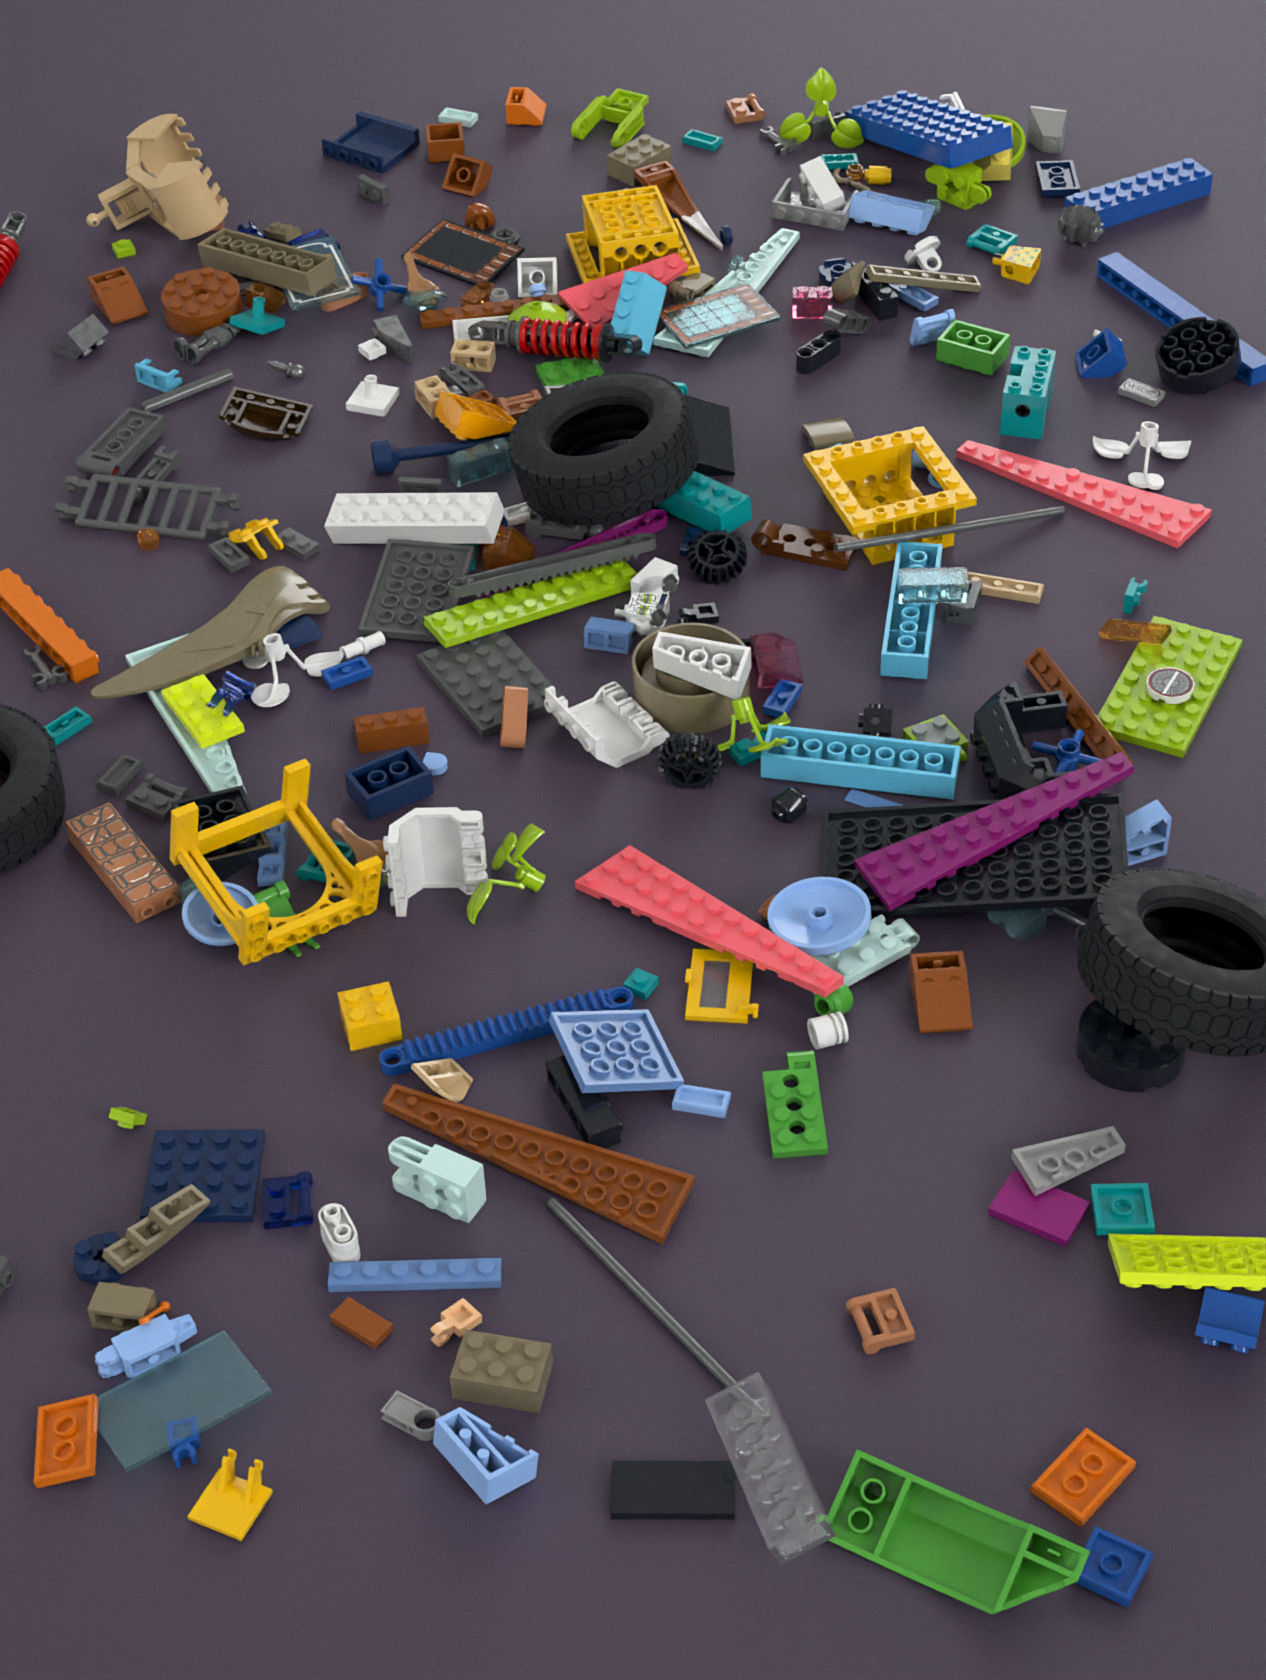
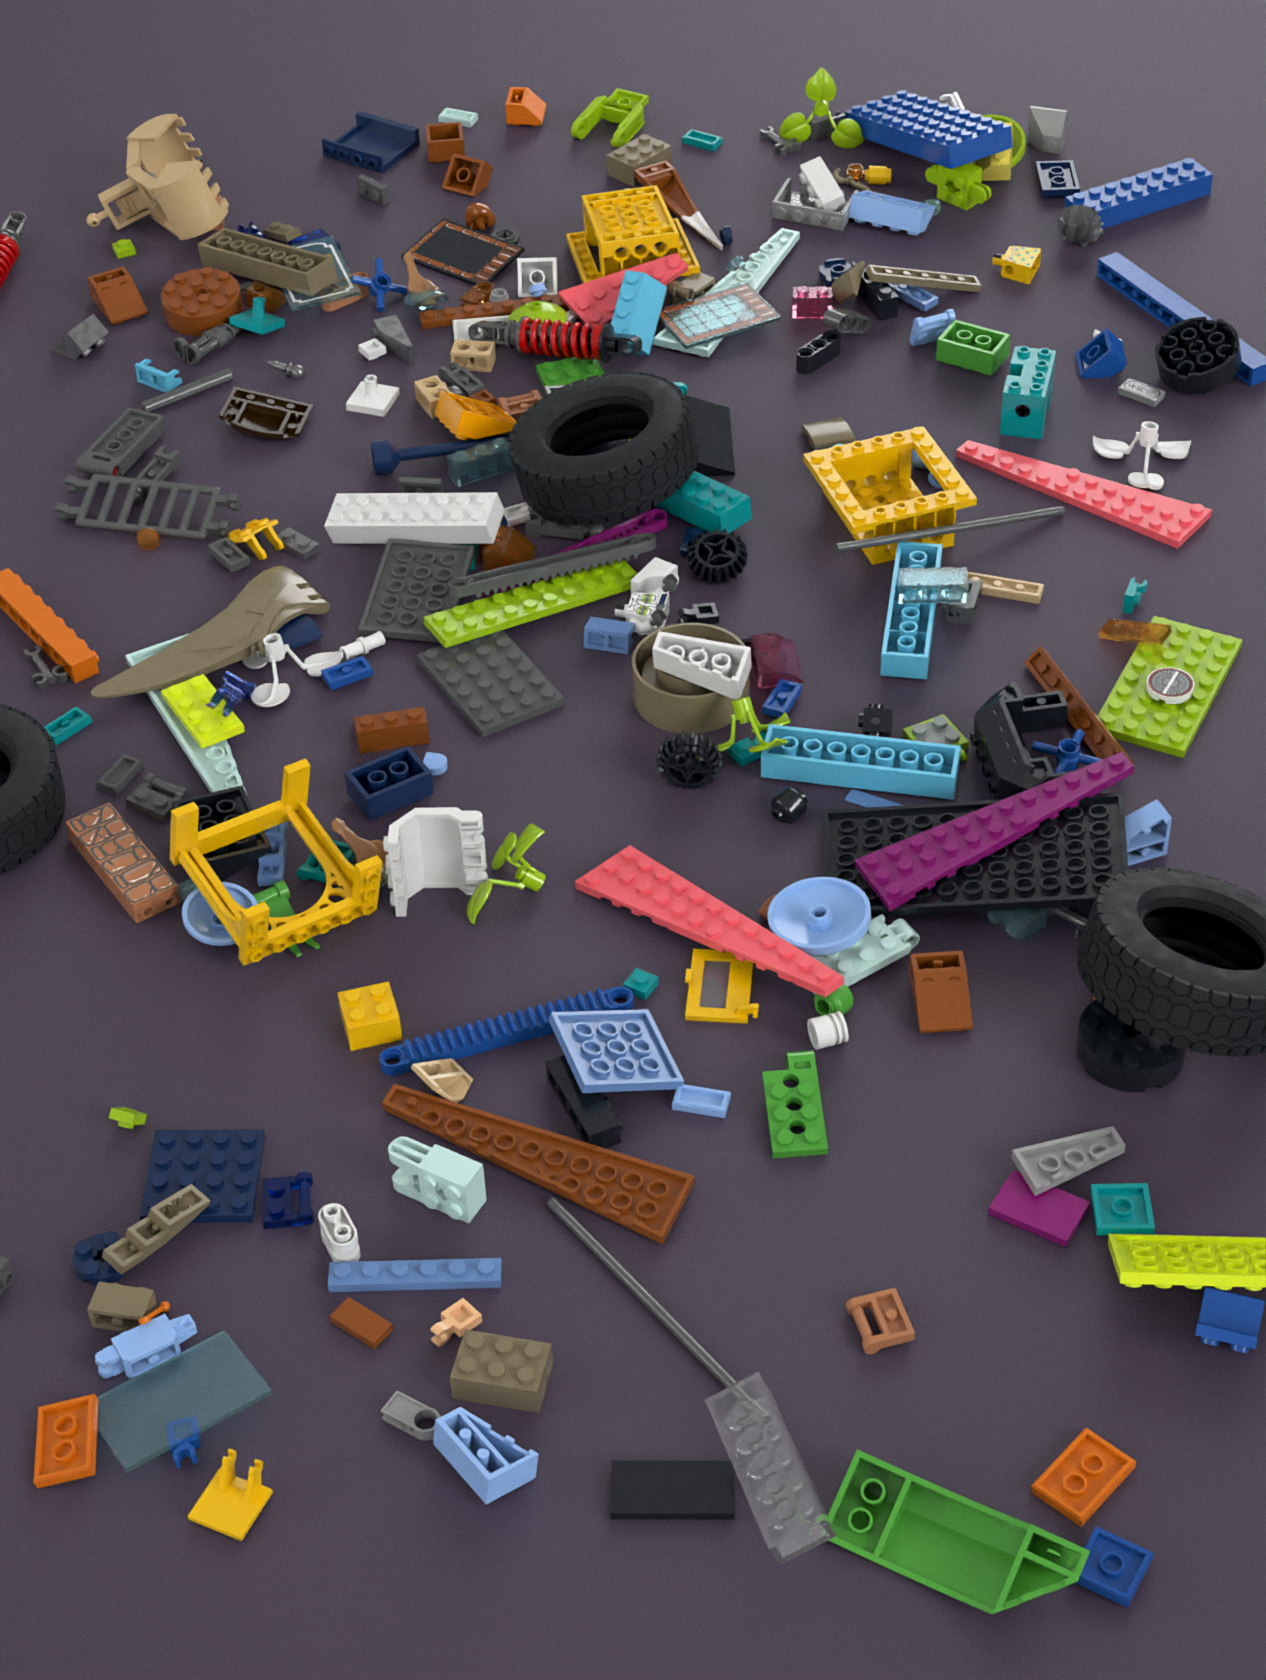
nougat beam [500,685,528,749] -> none
white hinge [544,681,669,768] -> none
nougat plate [725,94,766,124] -> none
reddish brown hinge [751,520,859,571] -> none
teal plate [820,153,858,171] -> none
white tile [904,236,942,272] -> none
teal plate [966,224,1018,255] -> none

